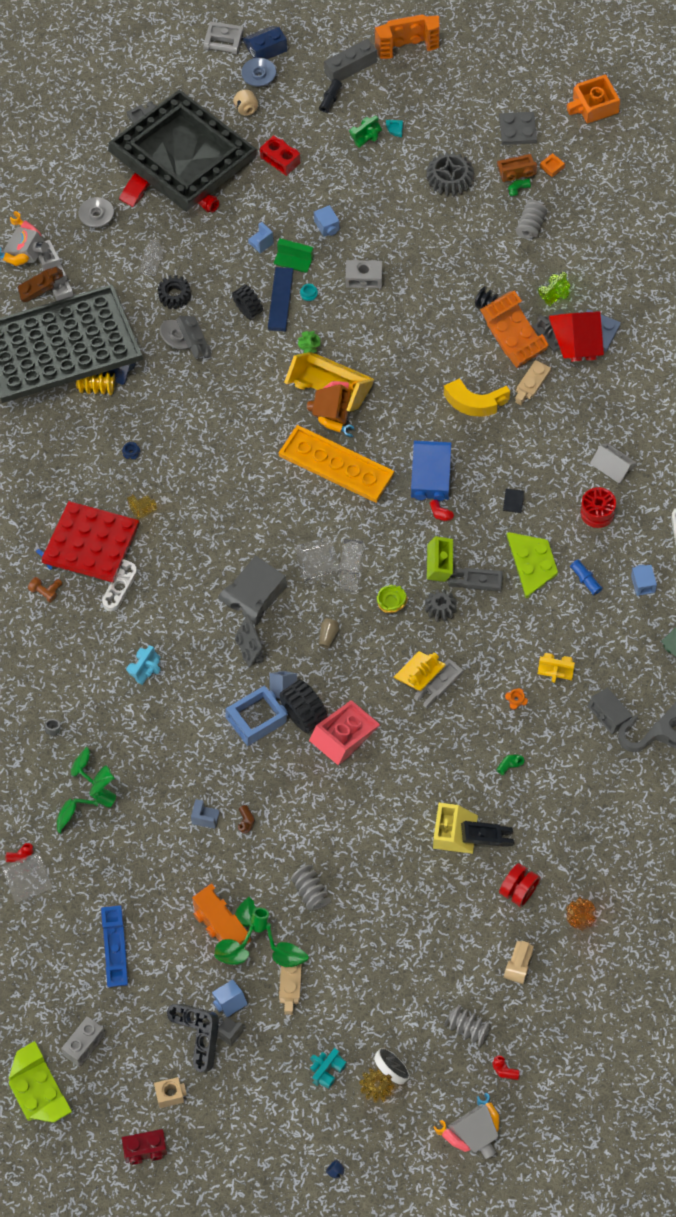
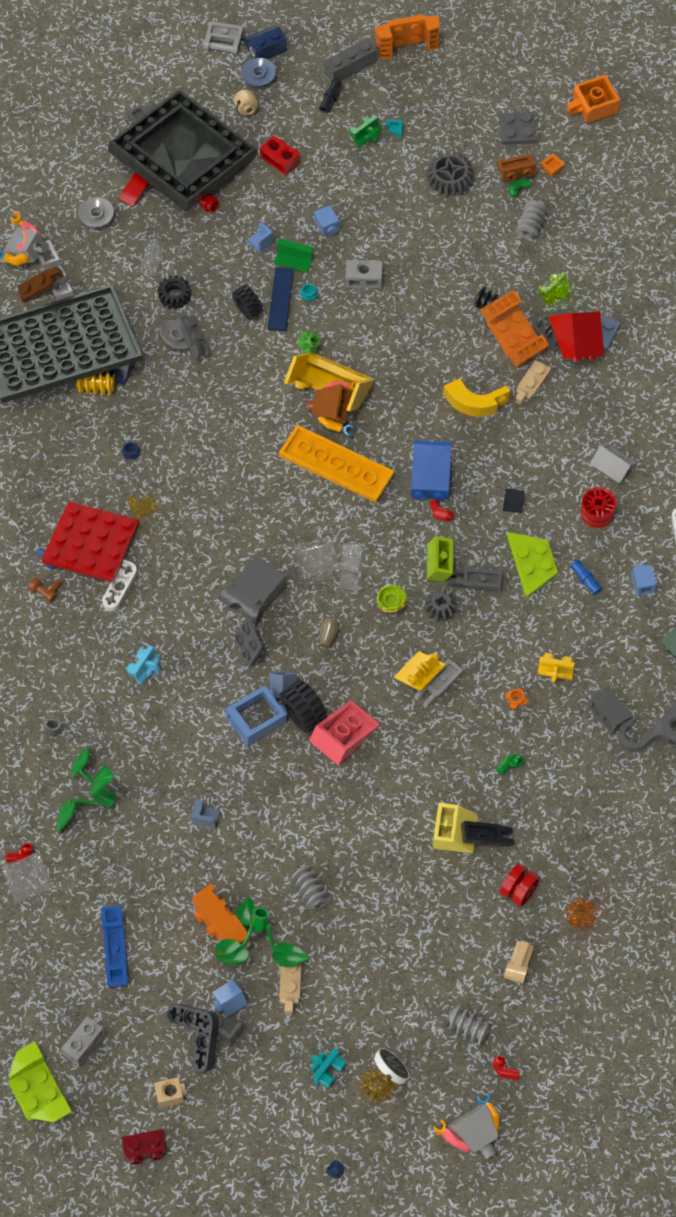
reddish brown arm [237,805,255,834] -> none

